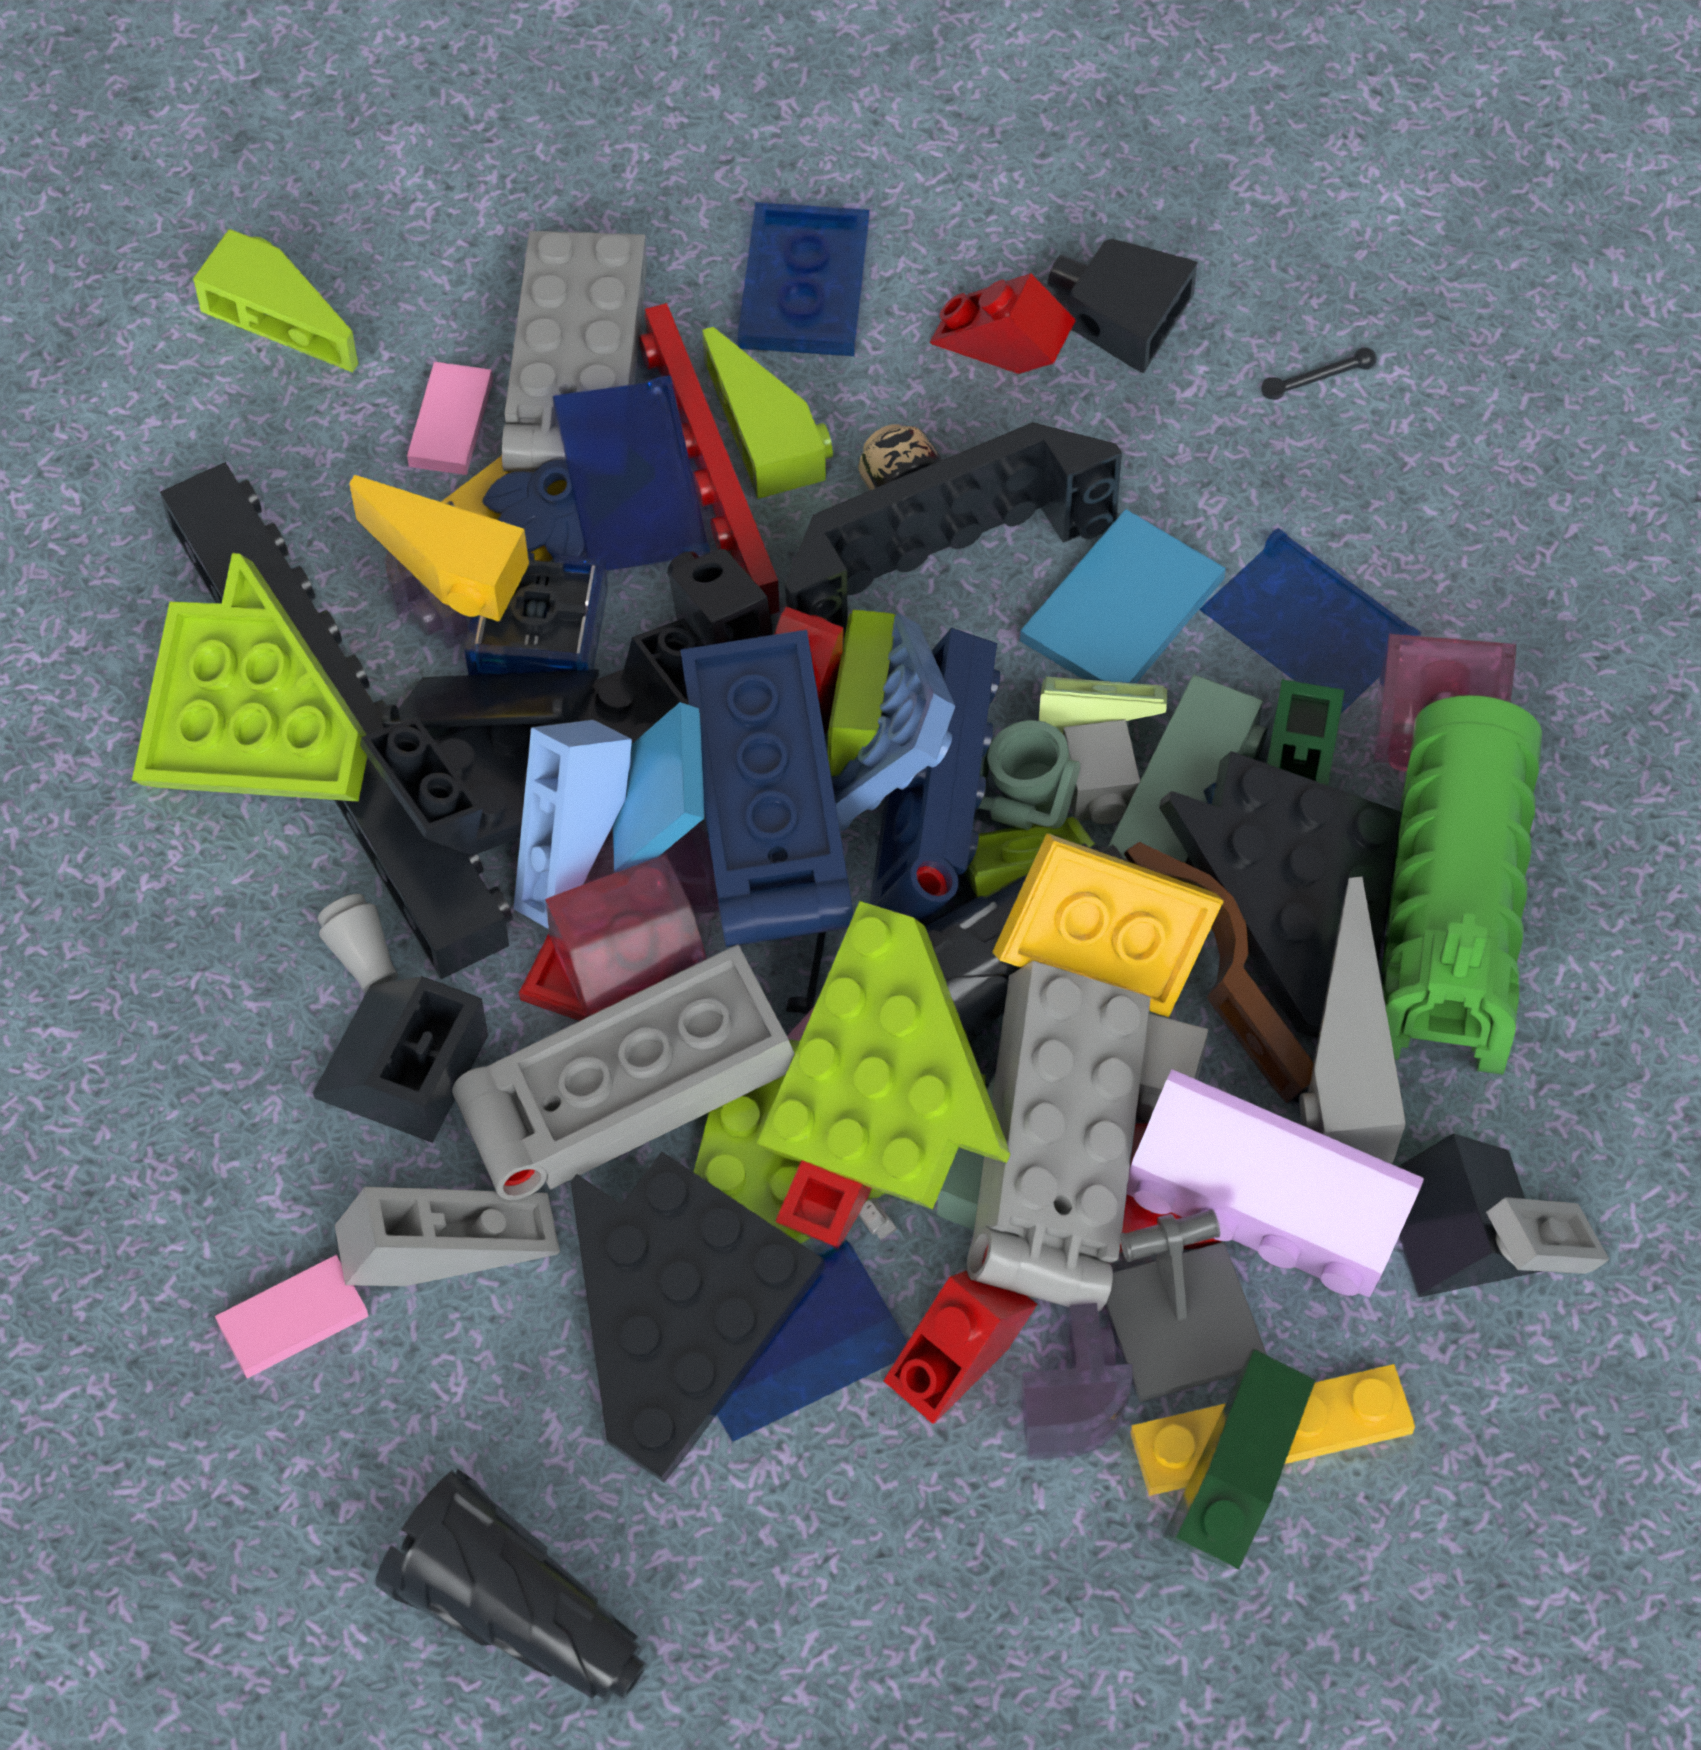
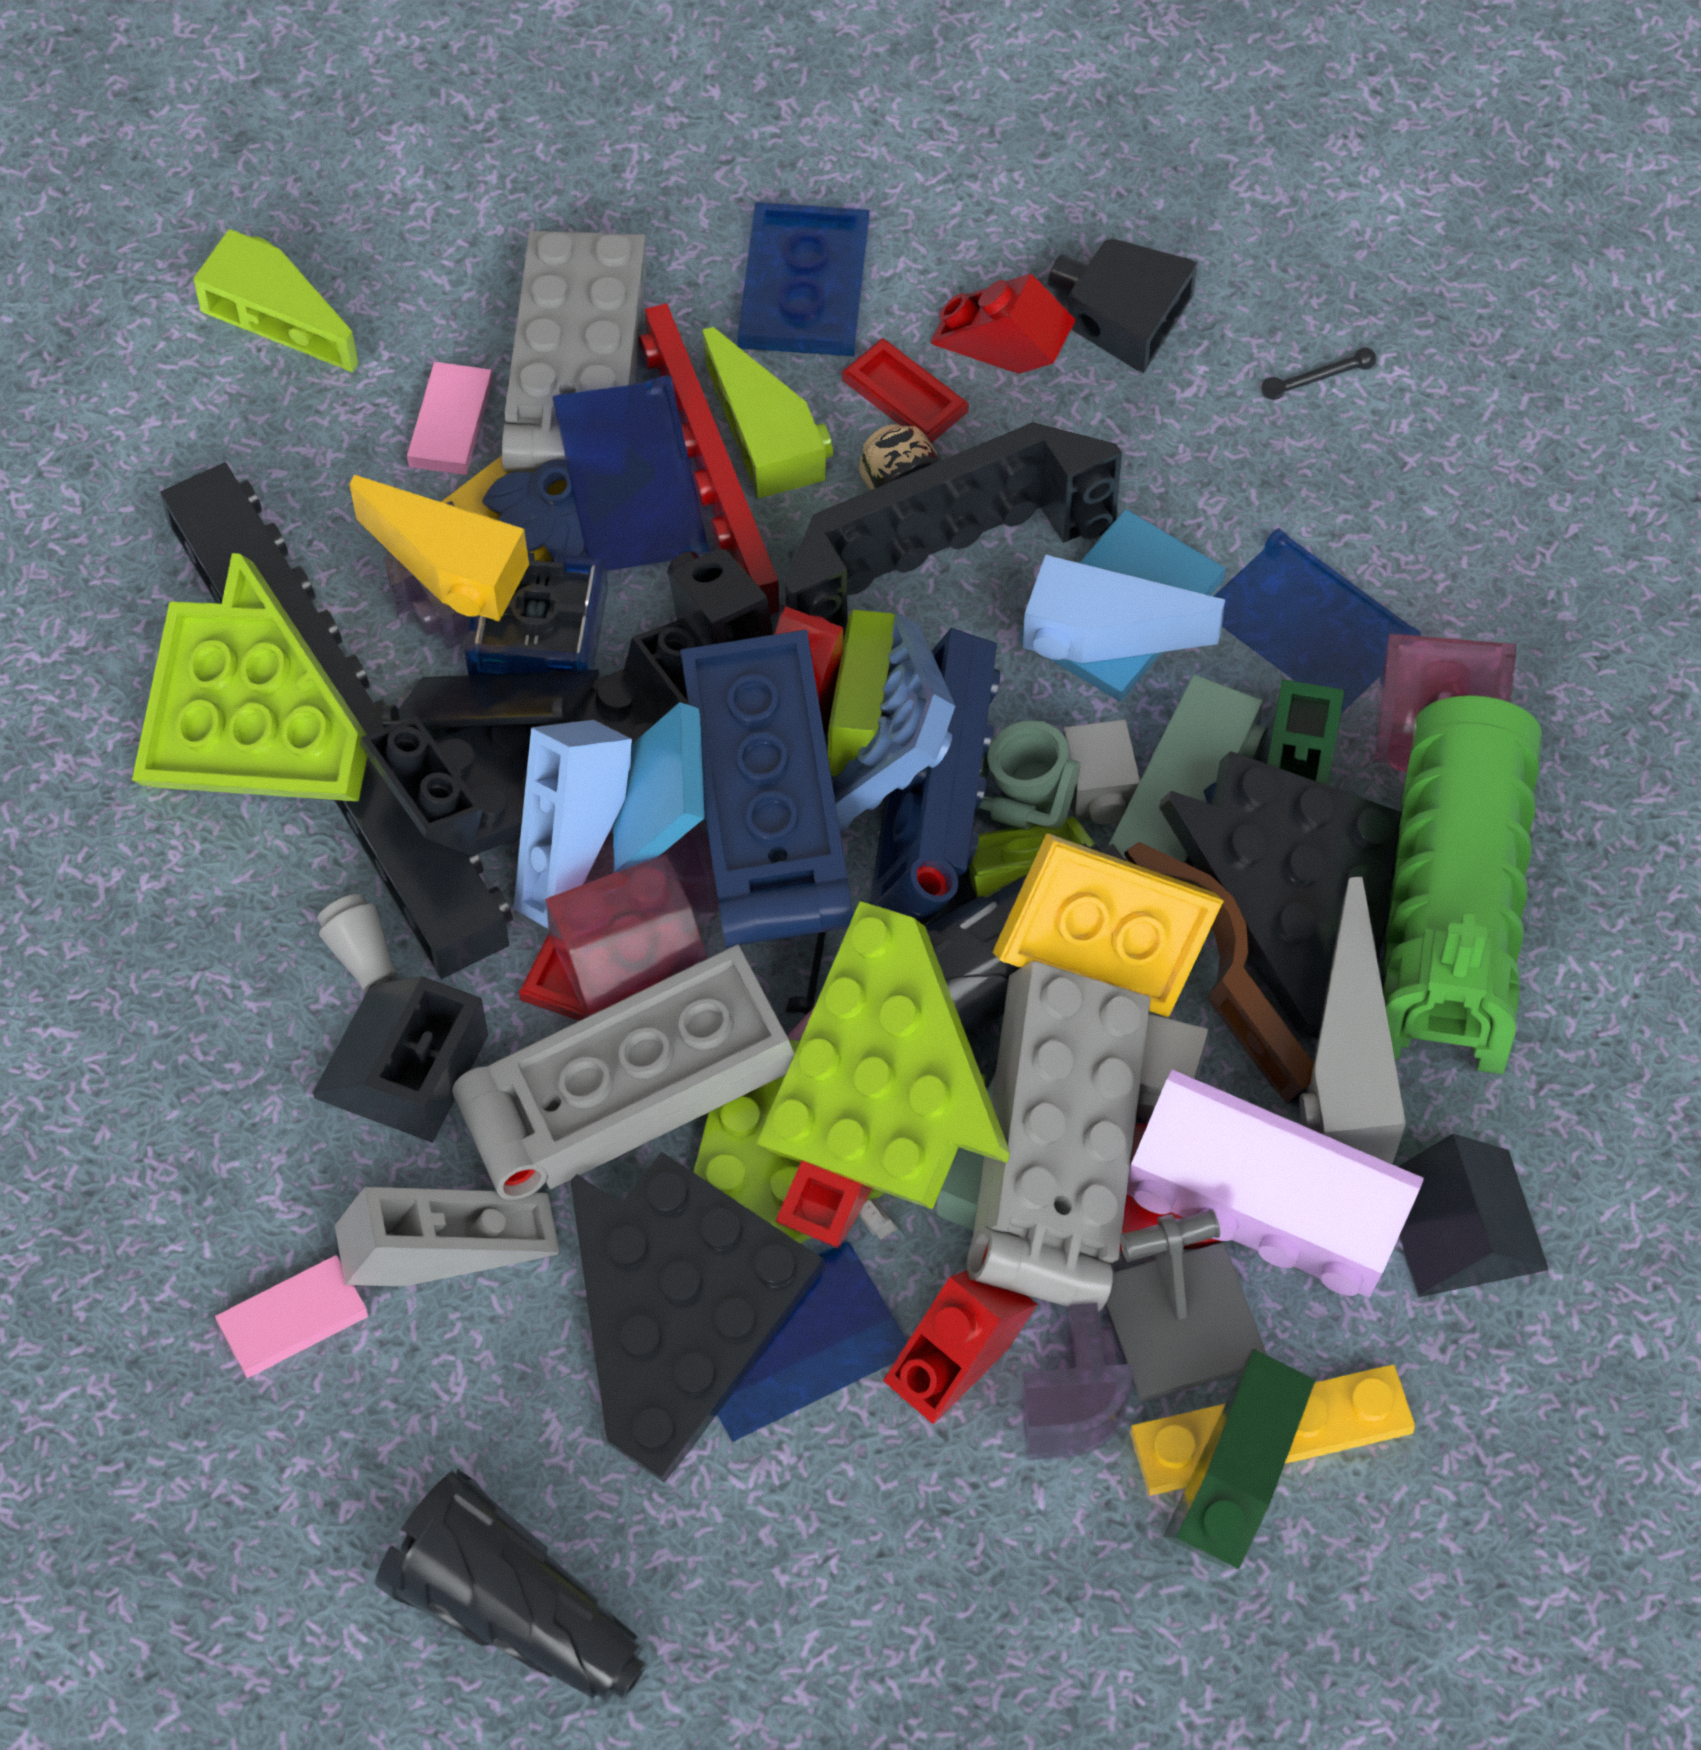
yellowish green slope [1039,677,1167,734] -> none
light grey plate [1486,1197,1610,1274] -> none
none -> red tile [842,338,969,443]
none -> light blue slope [1023,555,1225,663]

